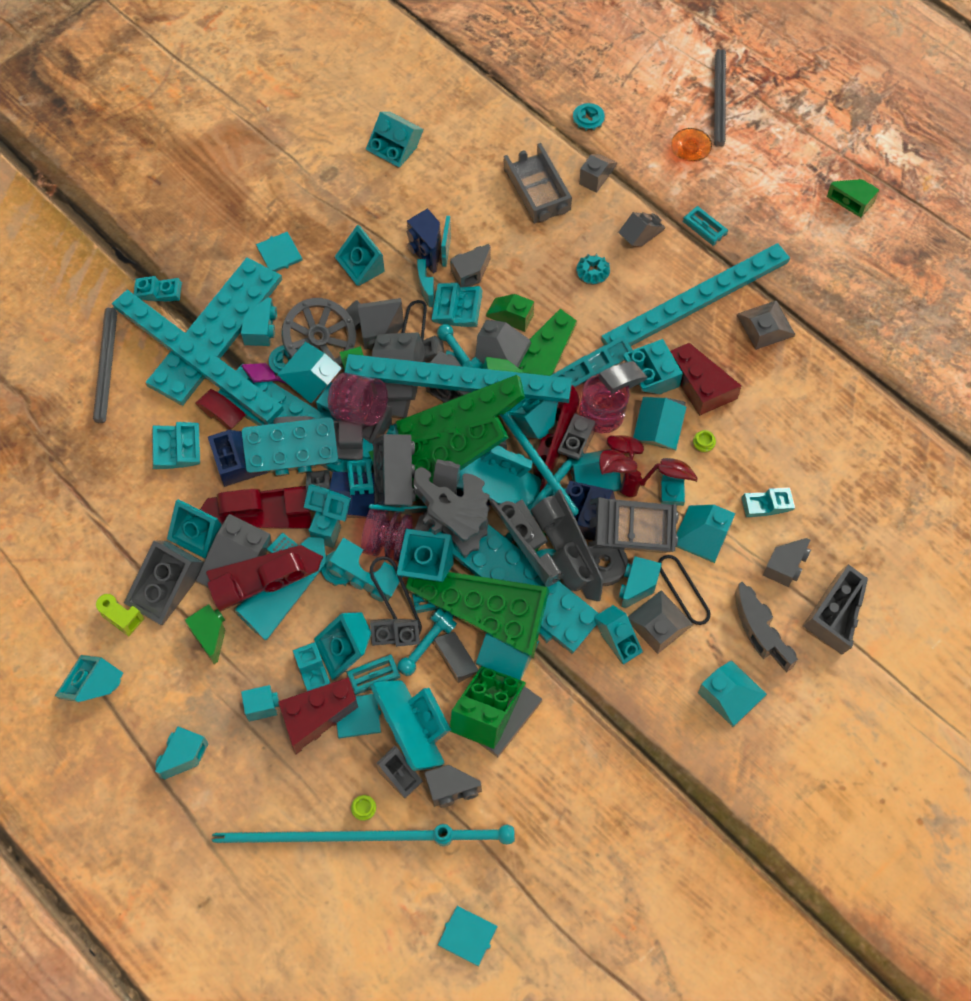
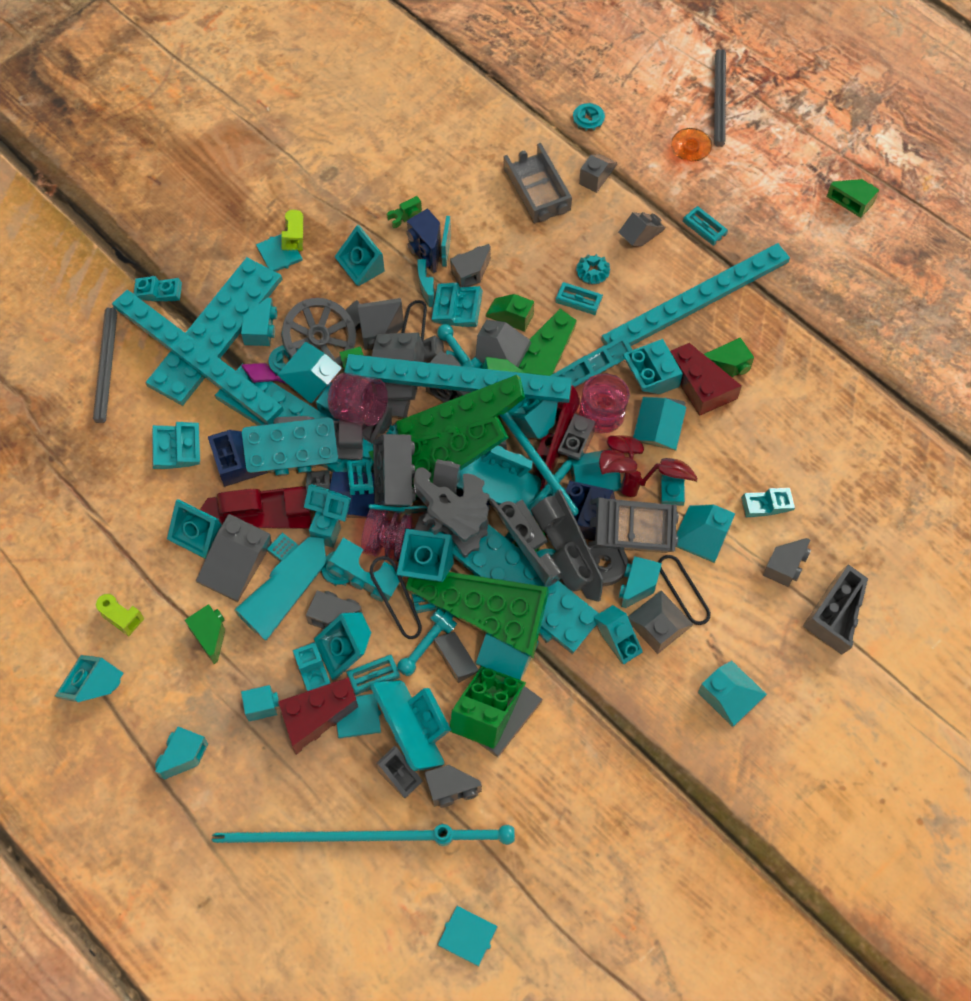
dark grey slope [124,540,204,625] -> none
dark red slope [195,389,246,430] -> none
dark red panel [206,545,323,611] -> none
lime plate [351,795,376,821] -> none
teal slope [366,112,424,167] -> none
dark grey slope [370,619,420,647] -> none
dark grey slope [599,361,647,394] -> none
lime plate [693,430,716,452] -> none
dark grey slope [735,581,798,673] -> none
dark grey slope [737,301,795,350] -> none
none -> lime leg [282,209,303,251]
none -> dark grey slope [306,590,362,629]
none -> green plate [387,196,422,228]
none -> teal tile [555,282,603,316]
none -> green slope [704,337,754,377]

